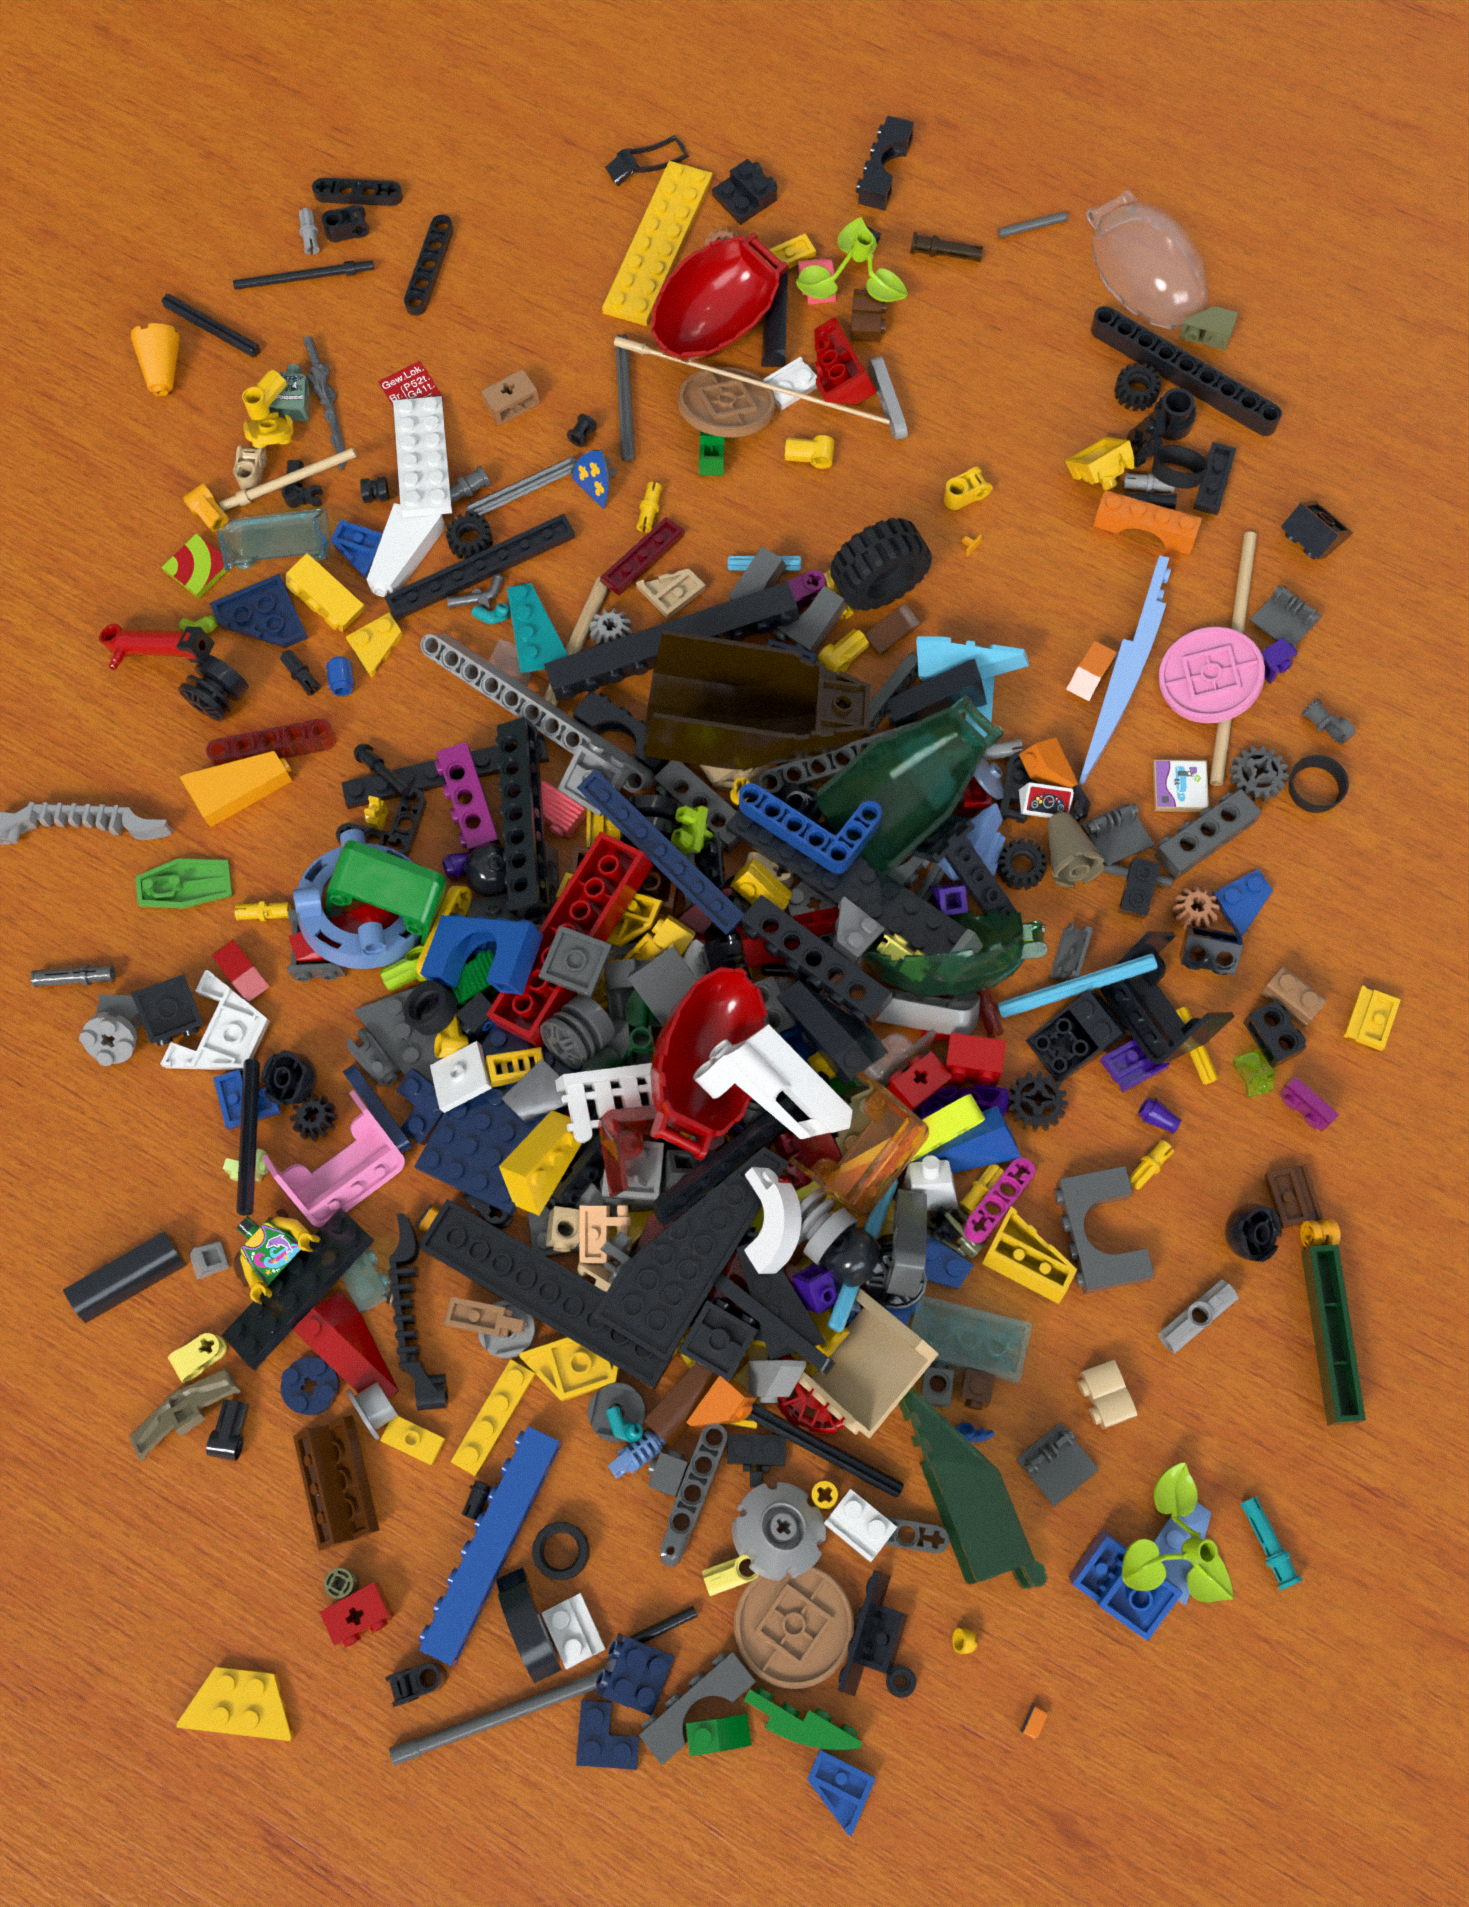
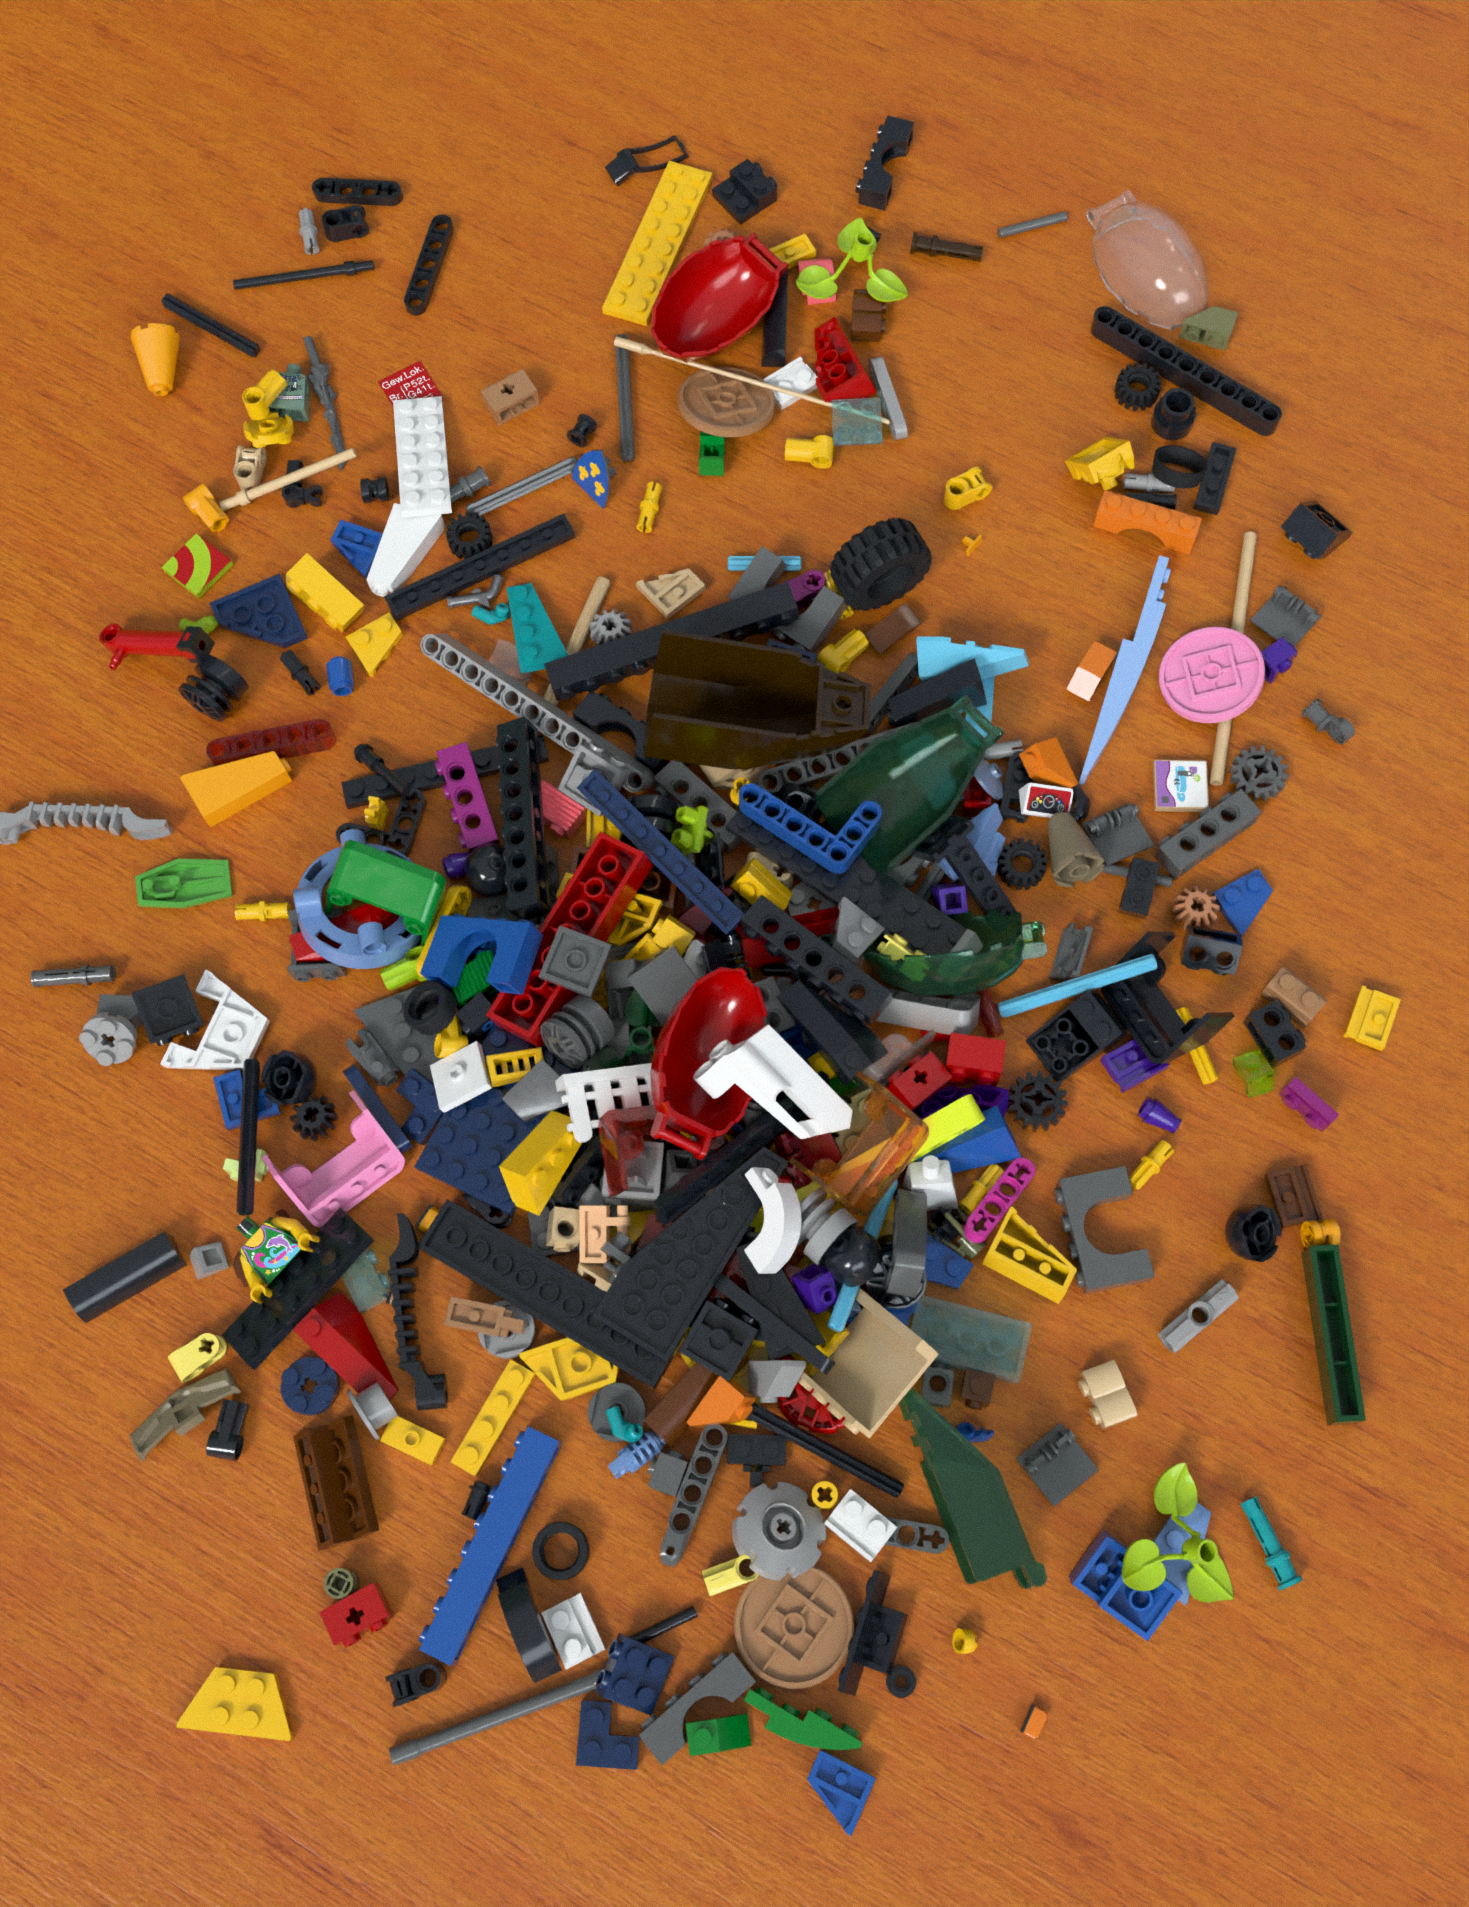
red slope [211,939,269,1002] -> none
clear light blue windscreen [217,508,331,571] -> none
dark red tile [600,517,685,596] -> none
black plate [1127,409,1165,470] -> none
black tyre [1289,755,1349,813] -> none
none -> clear light blue hinge [831,398,883,447]

